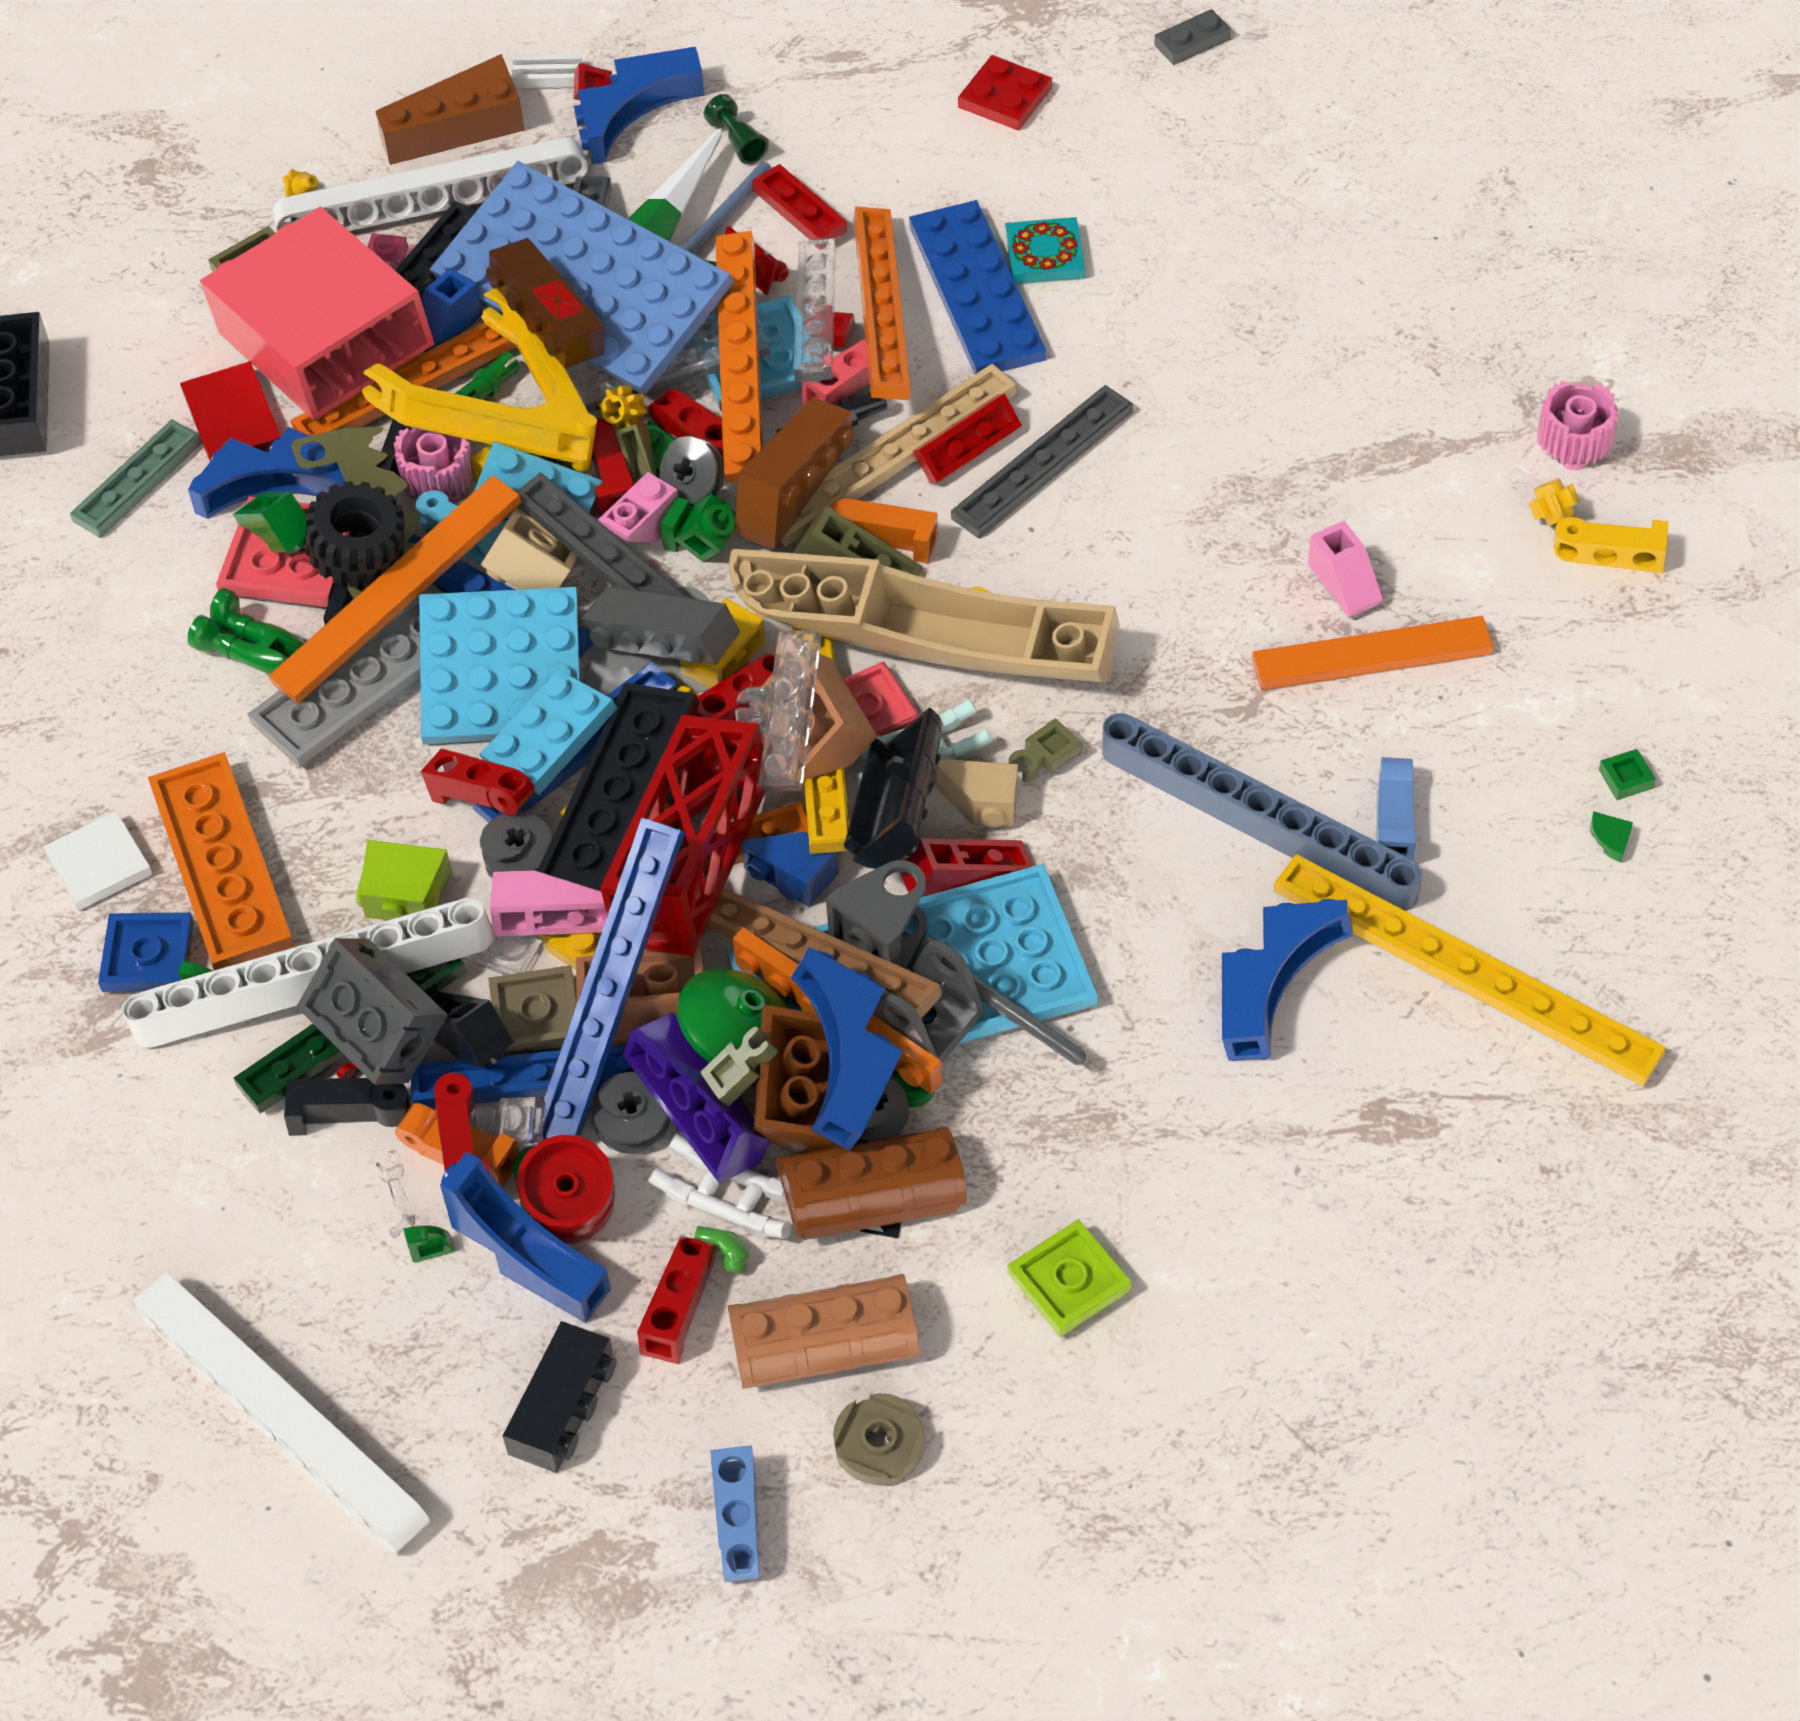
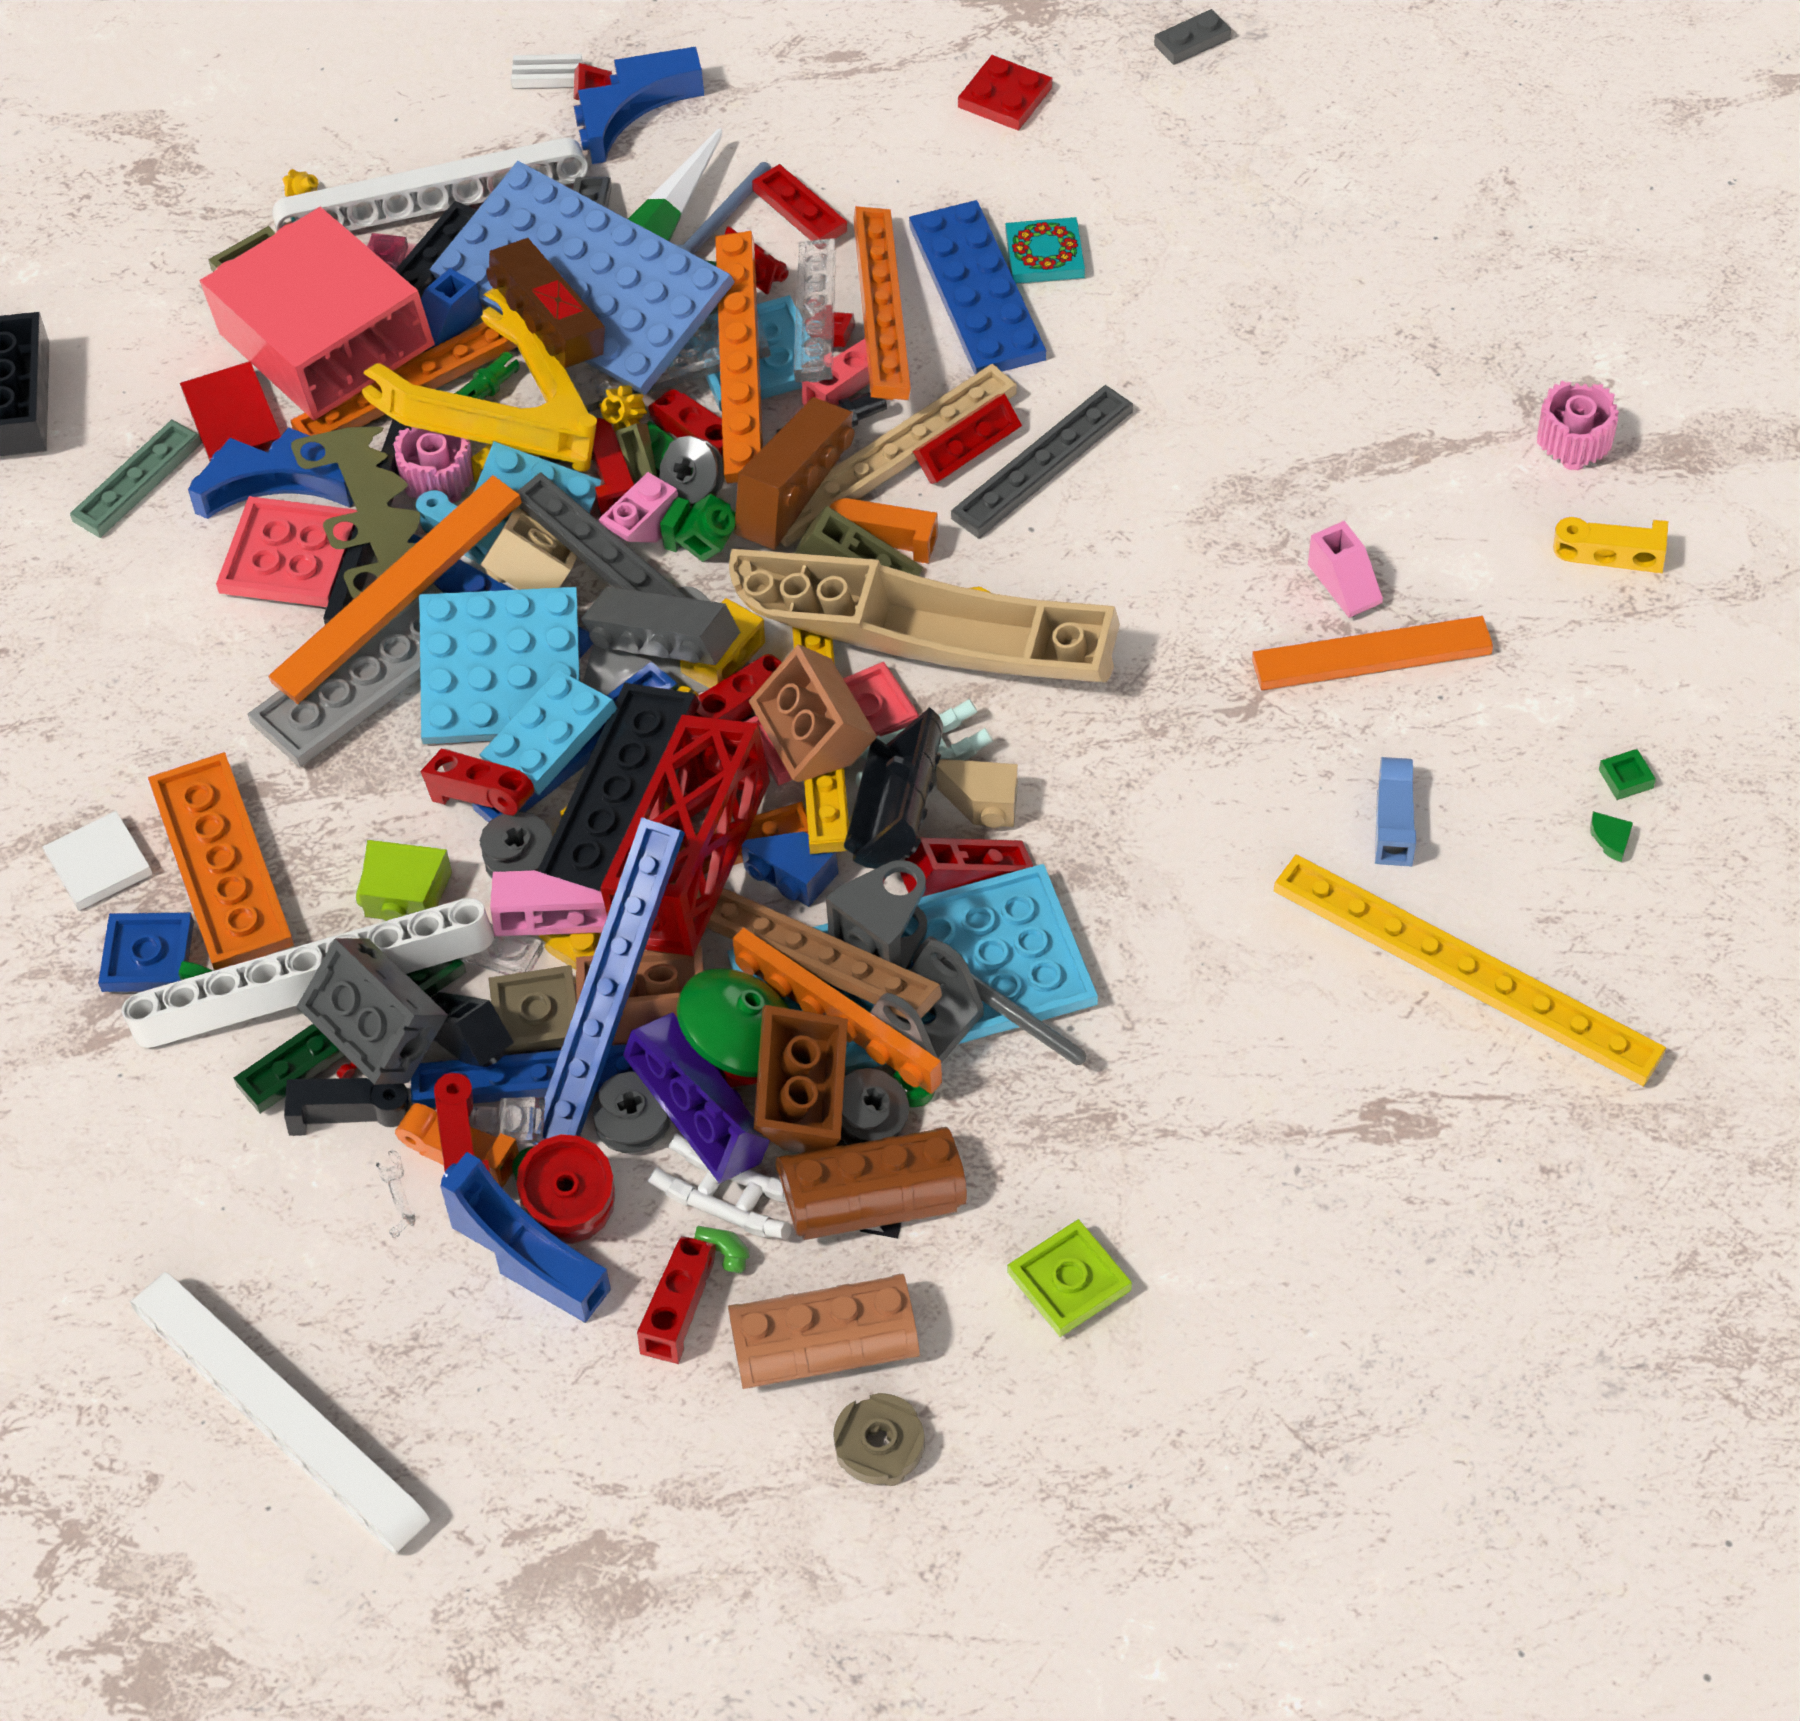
green piece [187,588,305,675] -> none
green arch [232,492,306,554] -> none
black tyre [306,481,405,587] -> none
dark orange wedge [375,54,525,165] -> none
green tile [403,1225,455,1262] -> none
black brick [502,1321,617,1473] -> none
olive plate [700,1026,778,1106] -> none
dark green piece [703,94,769,164] -> none
medium blue leg [710,1445,760,1583] -> none
clear plate [735,630,822,791] -> none
blue arch [791,947,903,1150] -> none
olive plate [1009,718,1082,783] -> none
sand blue beam [1102,713,1422,911] -> none
blue arch [1222,899,1353,1061] -> none
yellow gear [1528,478,1580,525] -> none

